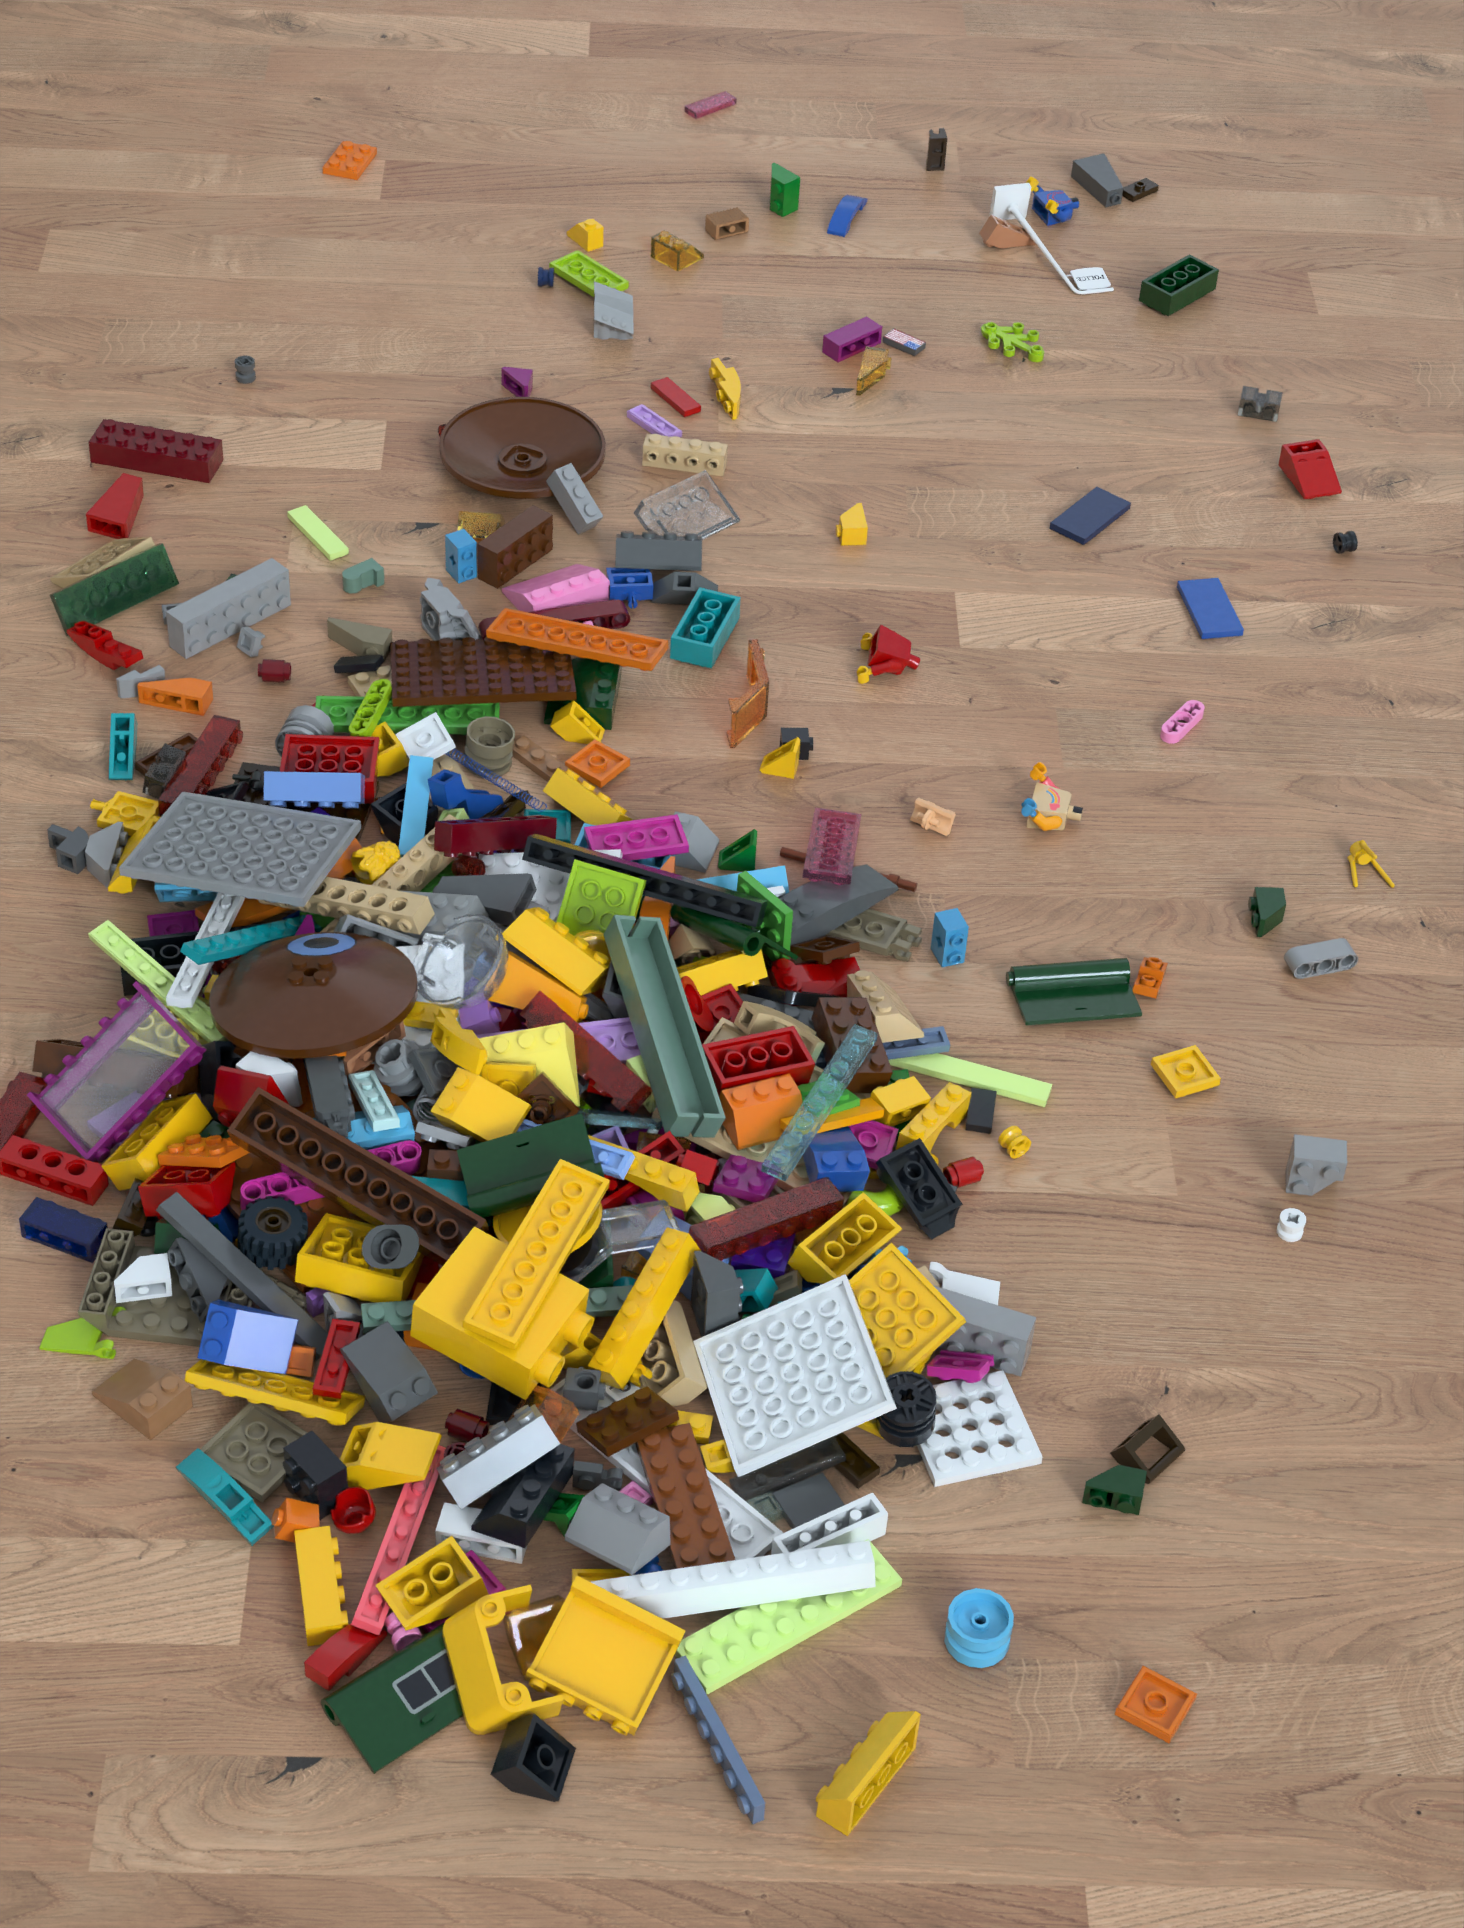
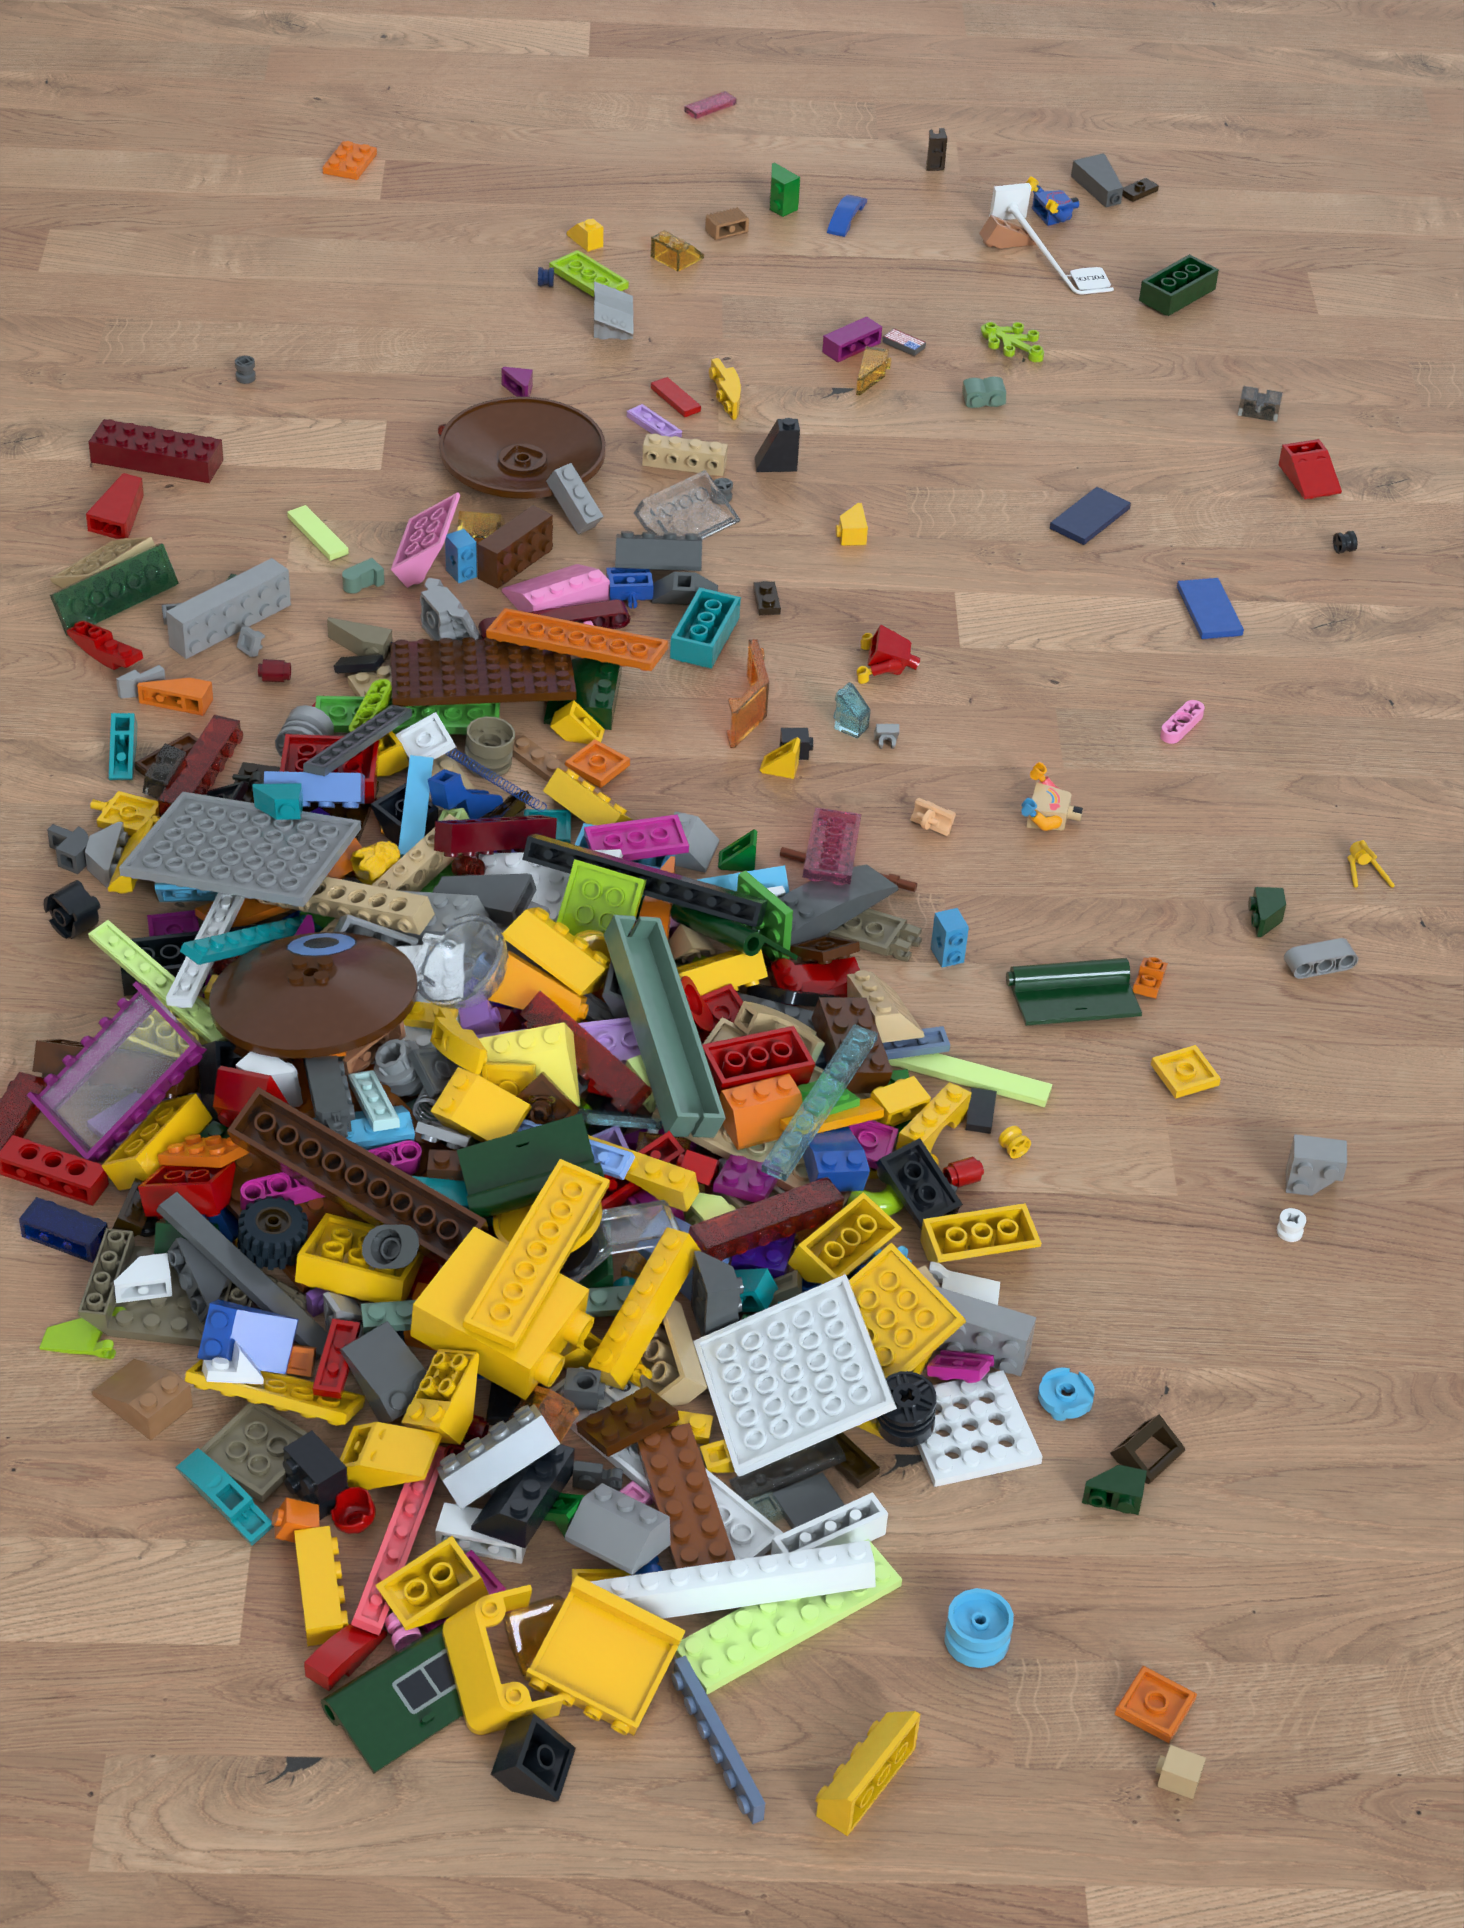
none -> black brick [43,880,101,939]
none -> white slope [202,1341,264,1384]
none -> teal slope [252,783,303,820]
none -> dark grey tile [303,705,412,776]
none -> bright pink slope [391,492,460,588]
none -> yellow slope [401,1349,479,1445]
none -> dark grey wheel [712,478,733,504]
none -> dark brown plate [753,581,781,616]
none -> black slope [754,418,800,472]
none -> clear light blue slope [833,682,871,739]
none -> light grey tile [874,724,900,749]
none -> yellow slope [920,1203,1042,1263]
none -> sand green brick [962,377,1007,408]
none -> medium azure plate [1038,1368,1095,1421]
none -> tan brick [1155,1745,1206,1799]

